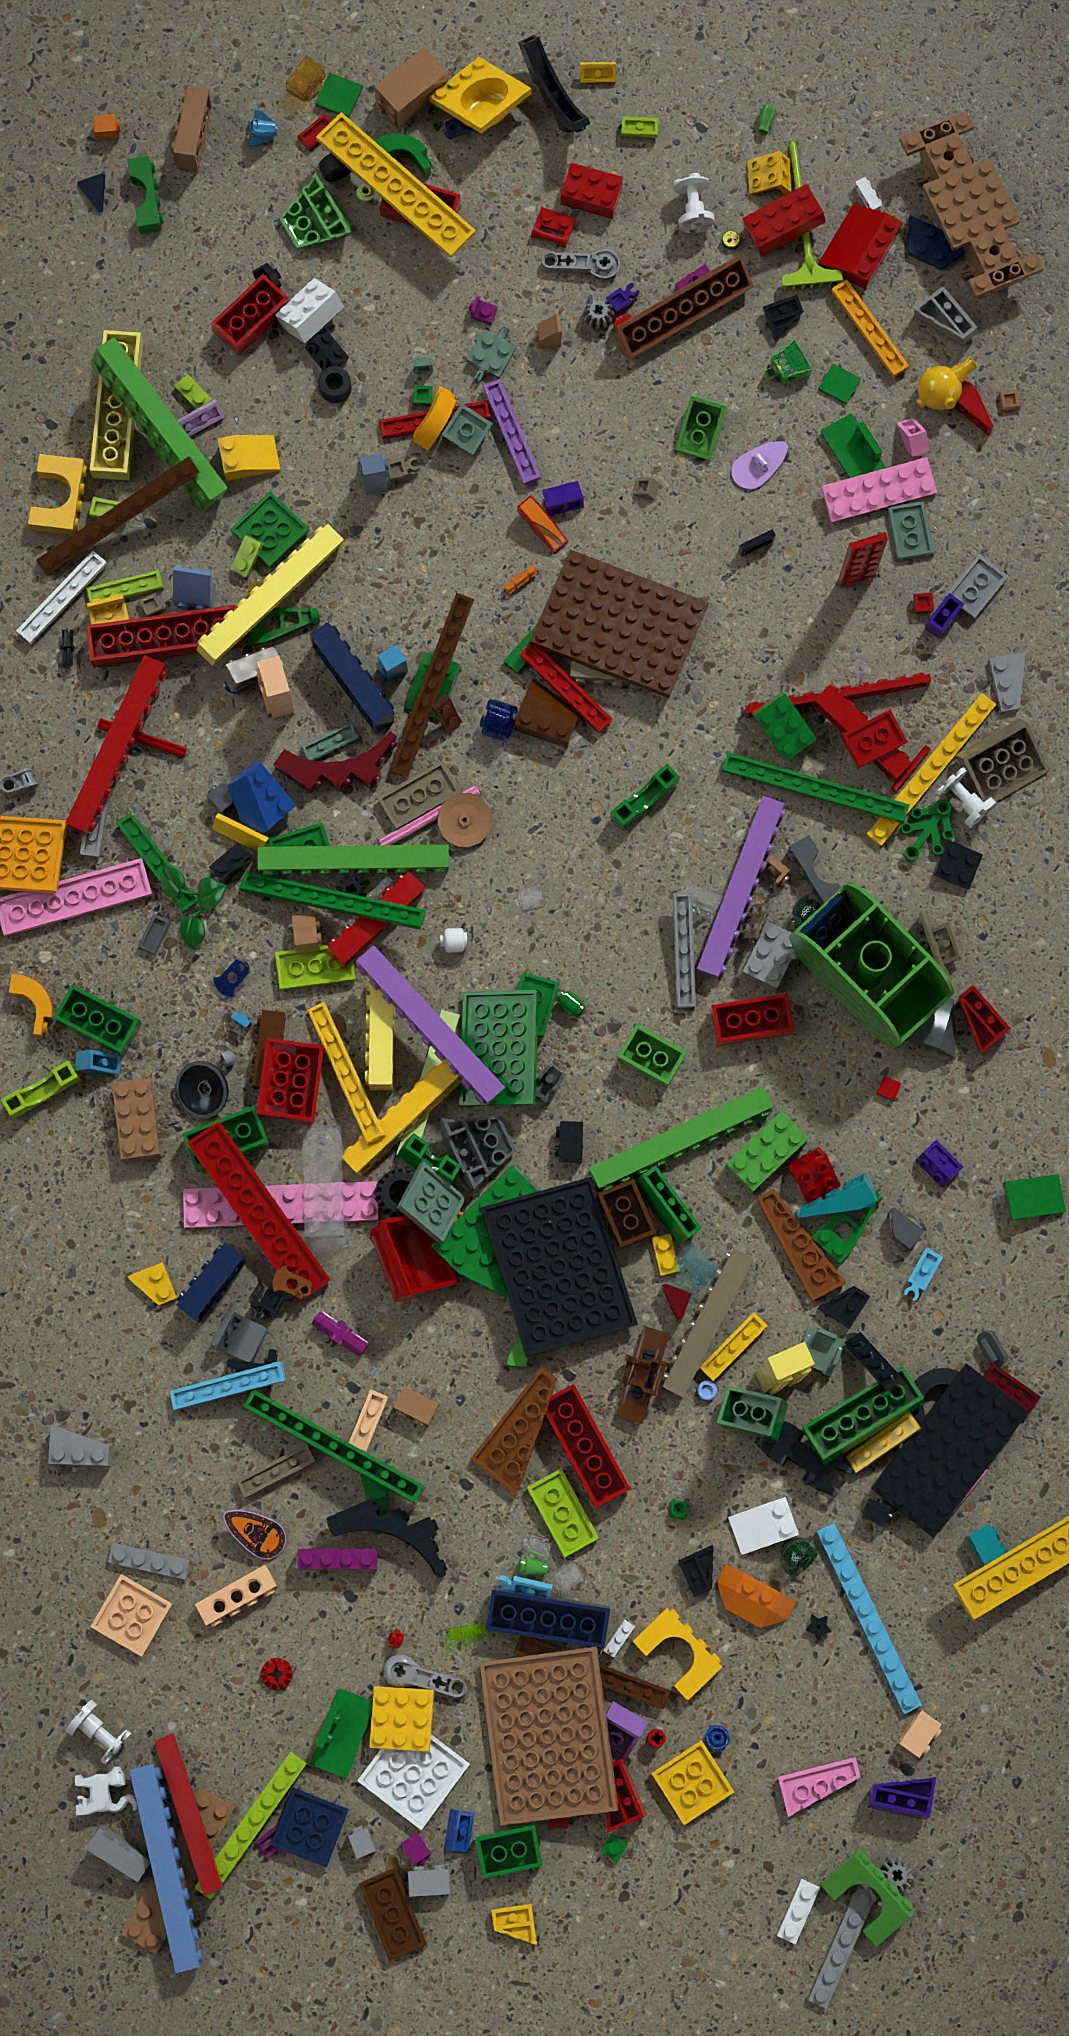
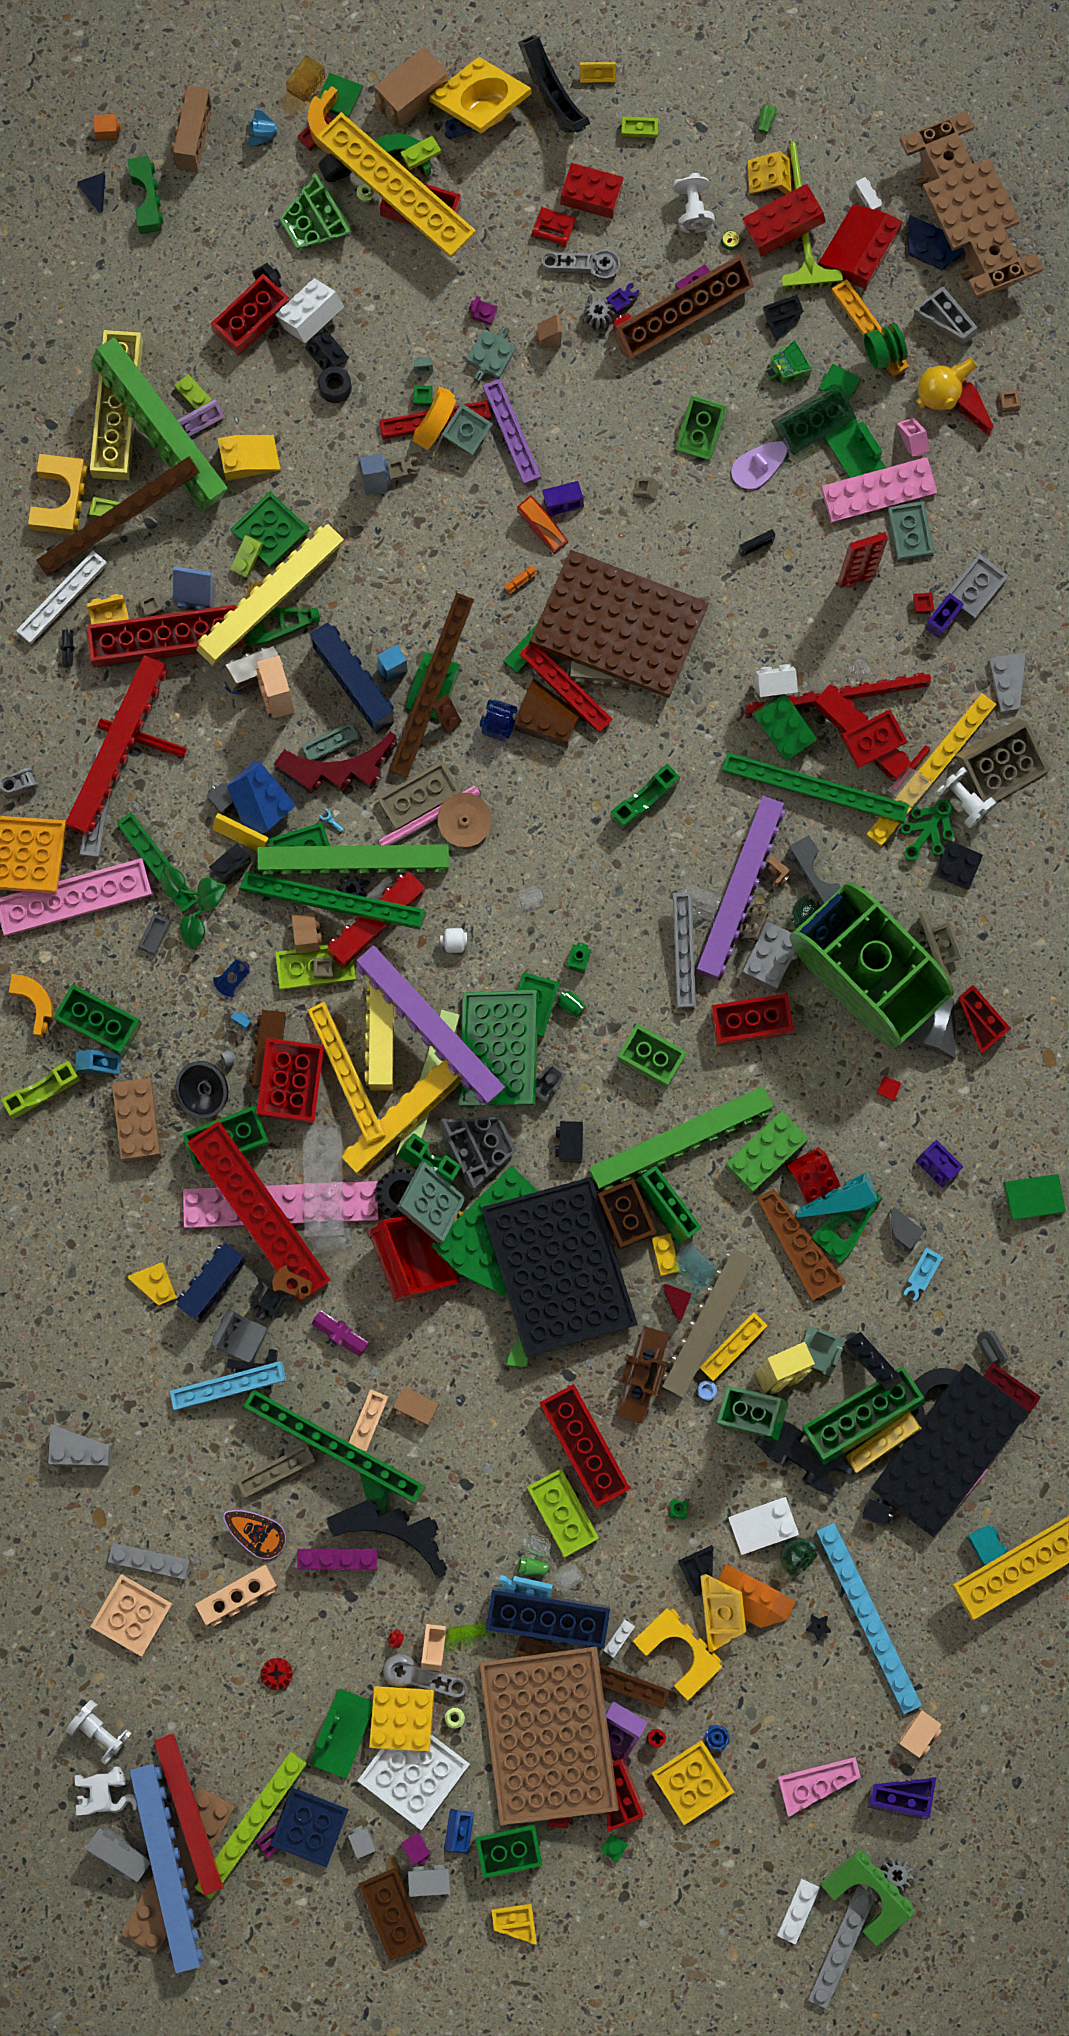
lime tile [86,570,164,602] -> none
dark orange wing [470,1366,558,1496] -> none
black wing [817,1286,870,1329] -> none
none -> light orange arch [308,86,338,154]
none -> dark tan tile [313,958,333,978]
none -> medium azure hand [320,809,343,832]
none -> lime plate [400,136,441,170]
none -> light nougat panel [421,1624,446,1672]
none -> yellowish green plate [445,1708,465,1728]
none -> green brick [566,942,591,974]
none -> yellow wing [701,1574,746,1652]
none -> white slope [752,664,798,697]
none -> clear green slope [771,384,856,455]
none -> green wheel [863,323,908,370]
none -> clear piece [887,766,933,808]

